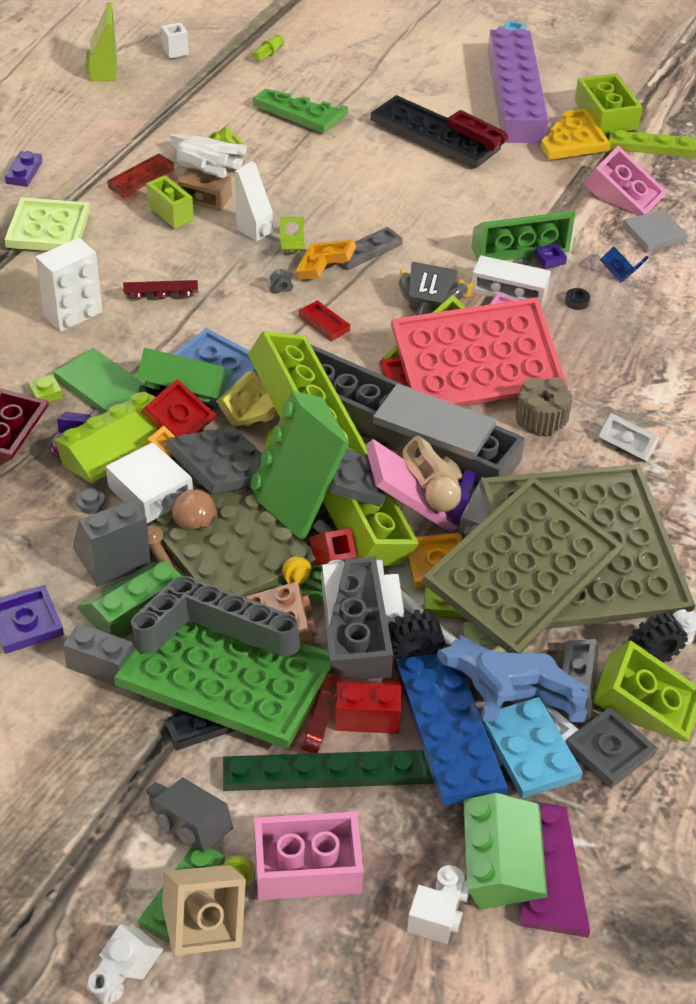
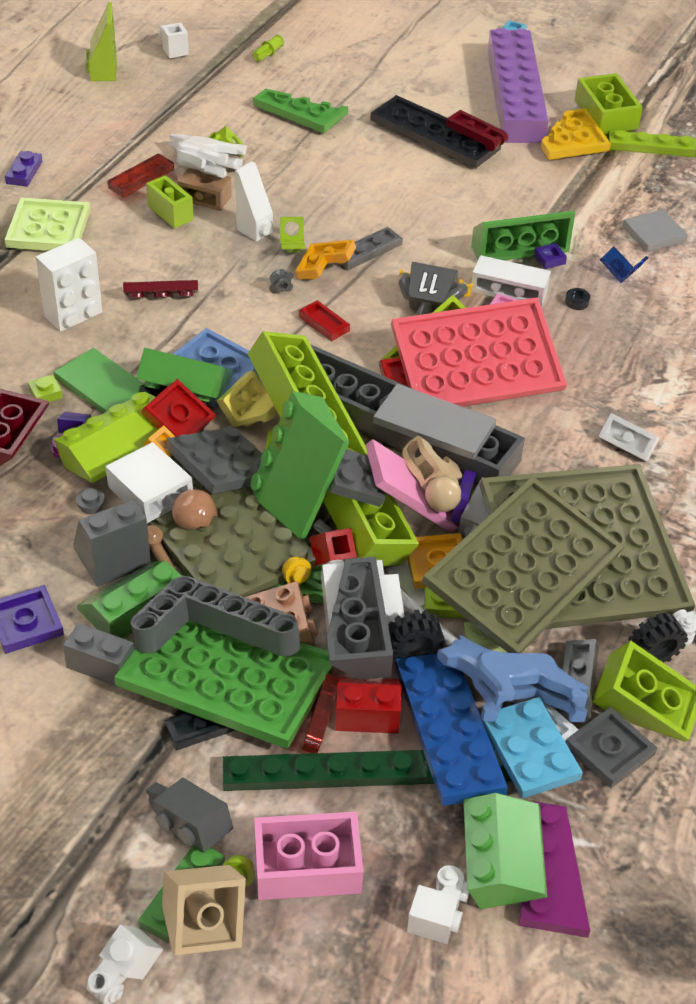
dark tan brick [516,377,572,437] -> none
bright pink slope [583,146,667,215] -> none

